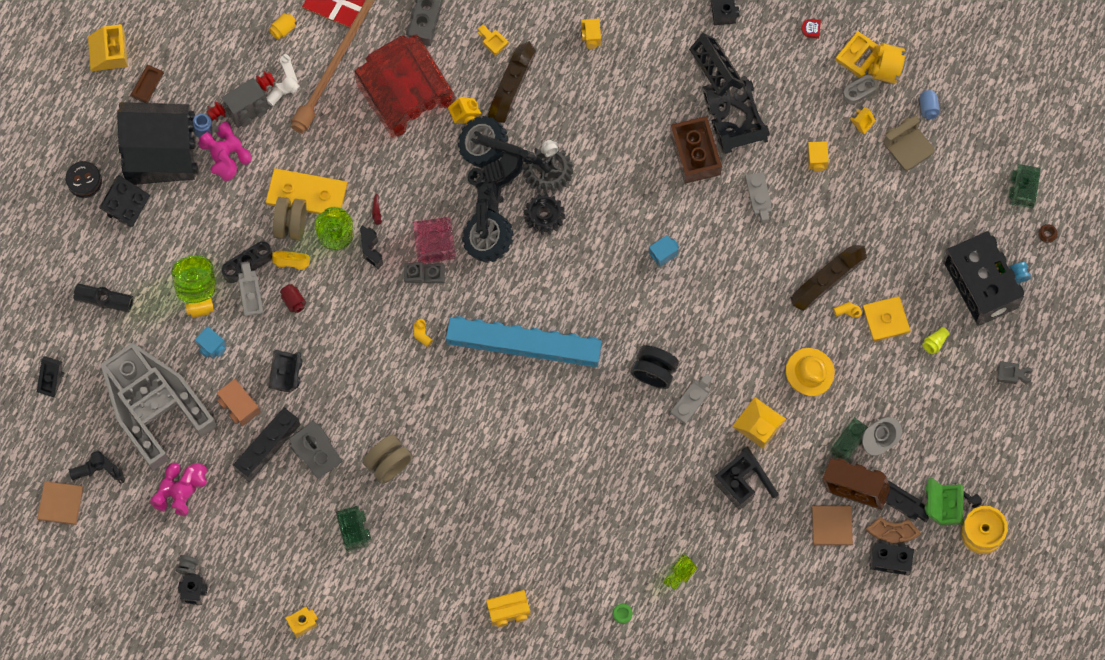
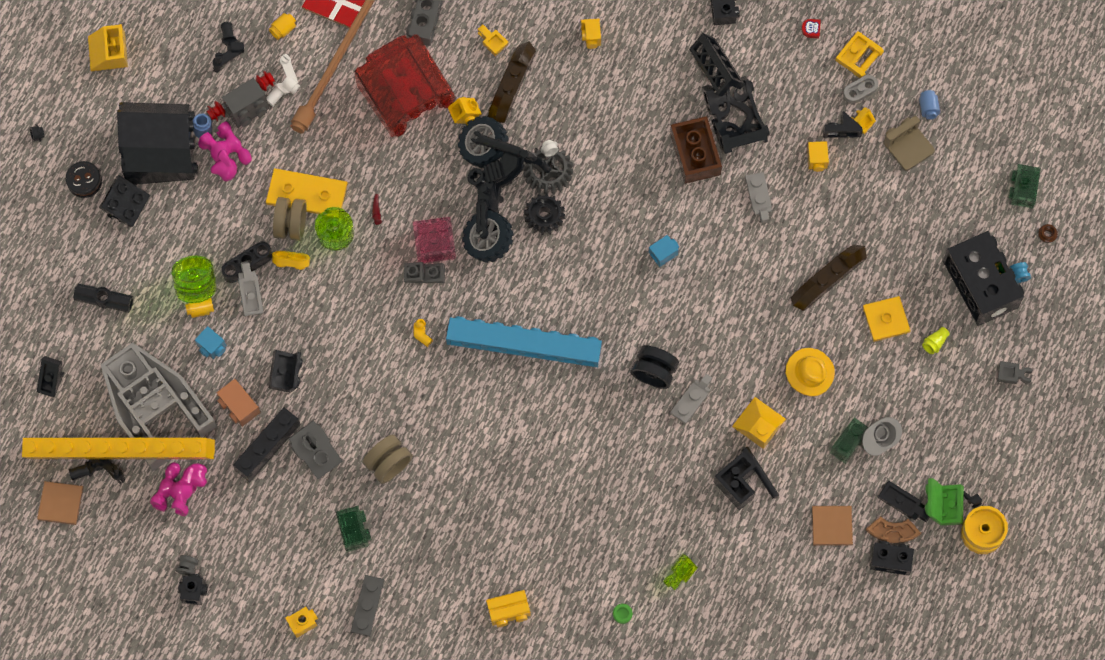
reddish brown tile [130,64,164,103] -> none
dark red brick [280,284,306,313] -> none
black slope [360,225,383,270] -> none
reddish brown brick [822,458,890,510] -> none
yellow arm [833,302,862,318] -> none
yellow brick [868,43,905,84] -> none
none -> yellow brick [22,438,215,459]
none -> black plate [30,124,44,142]
none -> black pin [212,22,244,73]
none -> dark grey plate [351,575,385,637]
none -> black slope [823,111,862,138]

